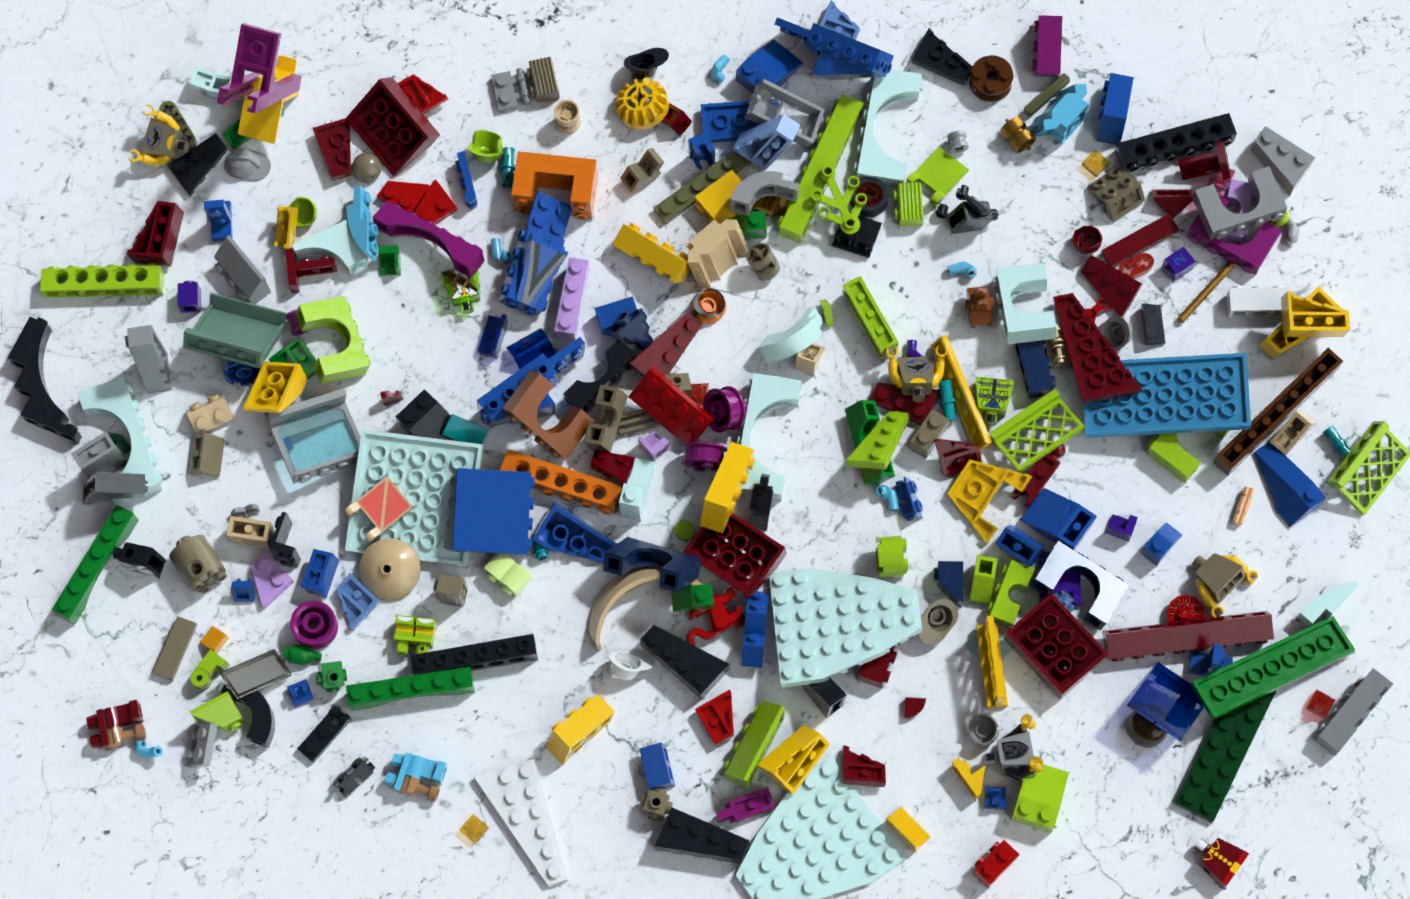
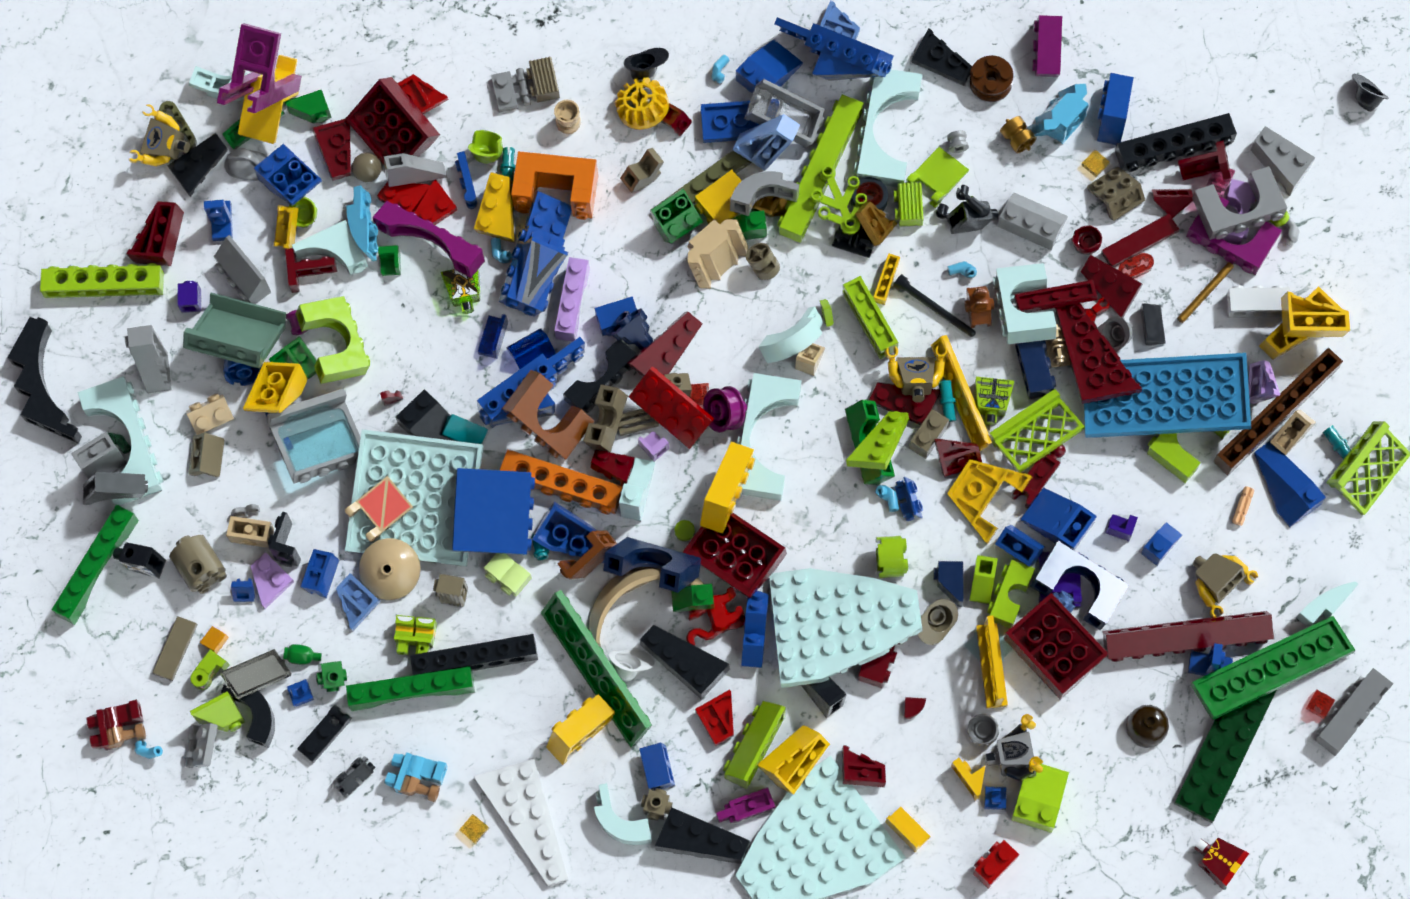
magenta wheel [290,601,338,649] -> none
yellow wedge [612,222,691,283] -> none
magenta wheel [681,442,727,472] -> none
blue hinge [688,132,715,170] -> none
orange piece [690,289,727,324] -> none
black hinge [747,473,774,531] -> none
dark purple arm [906,340,925,357] -> none
olive axle [1023,73,1070,116] -> none
clear blue piece [1127,662,1204,742] -> none
dark purple brick [1162,247,1196,281] -> none
red wheel [1166,595,1205,623] -> none
none -> blue slope [254,144,322,206]
none -> green slope [285,89,331,124]
none -> light grey slope [384,153,447,187]
none -> yellow wedge [474,172,515,243]
none -> green plate [541,590,652,747]
none -> dark orange panel [557,530,617,579]
none -> light aqua arch [594,783,652,845]
none -> green slope [650,188,703,243]
none -> pearl gold wing [855,201,897,246]
none -> yellow piece [873,253,900,305]
none -> black piece [893,274,976,337]
none -> light grey slope [997,192,1068,251]
none -> dark red tile [1014,280,1098,313]
none -> lavender wing [1248,360,1280,404]
none -> black piece [1352,73,1389,112]

